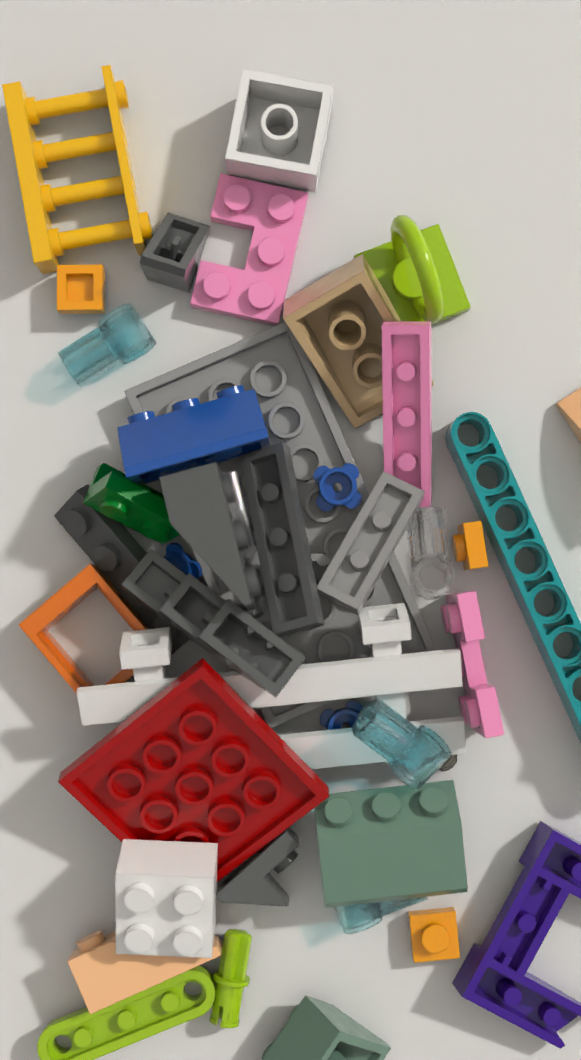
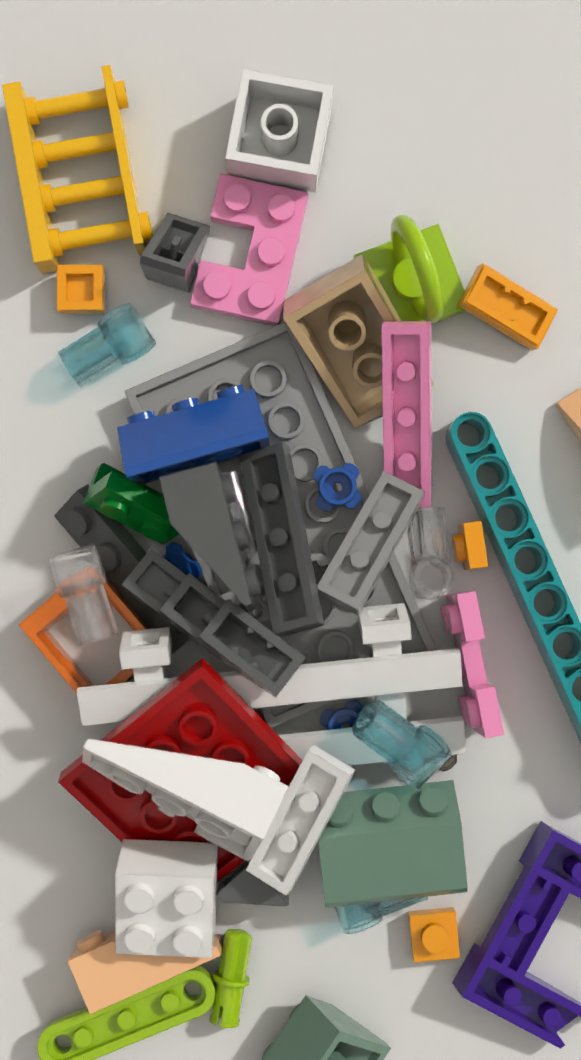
none -> clear piece [48,543,119,646]
none -> white wedge [82,739,289,862]
none -> white plate [246,745,355,896]
none -> light orange plate [457,263,558,351]

